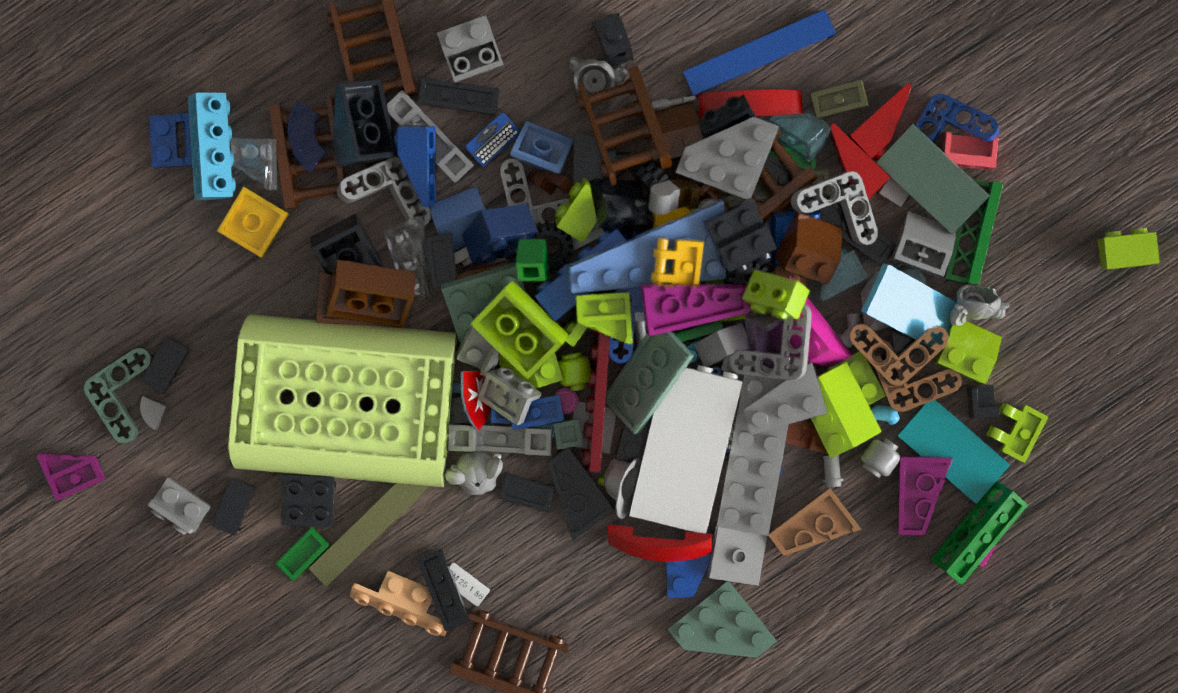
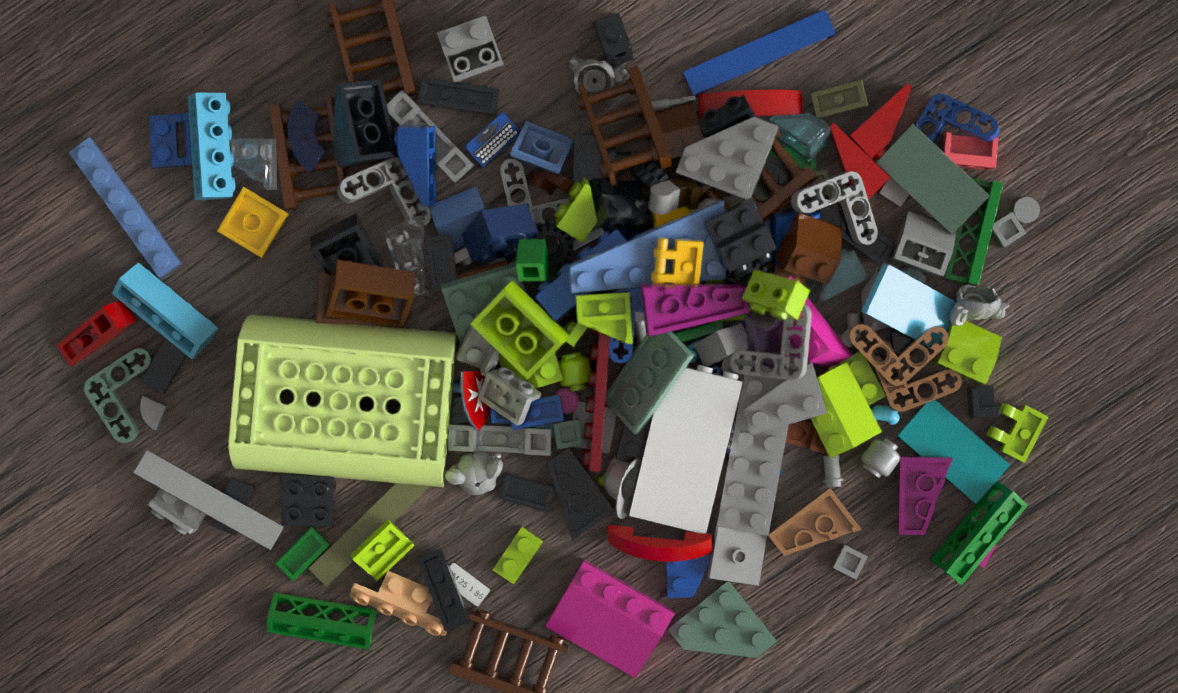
magenta wing [36,453,106,501] -> none
lime brick [1097,228,1160,270] -> none
none -> red slope [56,300,137,367]
none -> medium blue plate [69,137,182,278]
none -> medium azure brick [112,263,219,359]
none -> light grey tile [133,451,284,551]
none -> green fence [267,592,376,650]
none -> lime plate [350,519,415,581]
none -> lime plate [493,527,543,584]
none -> dark pink slope [545,559,675,678]
none -> light grey tile [832,544,868,579]
none -> light grey tile [992,212,1026,248]
none -> light grey tile [1012,197,1040,224]

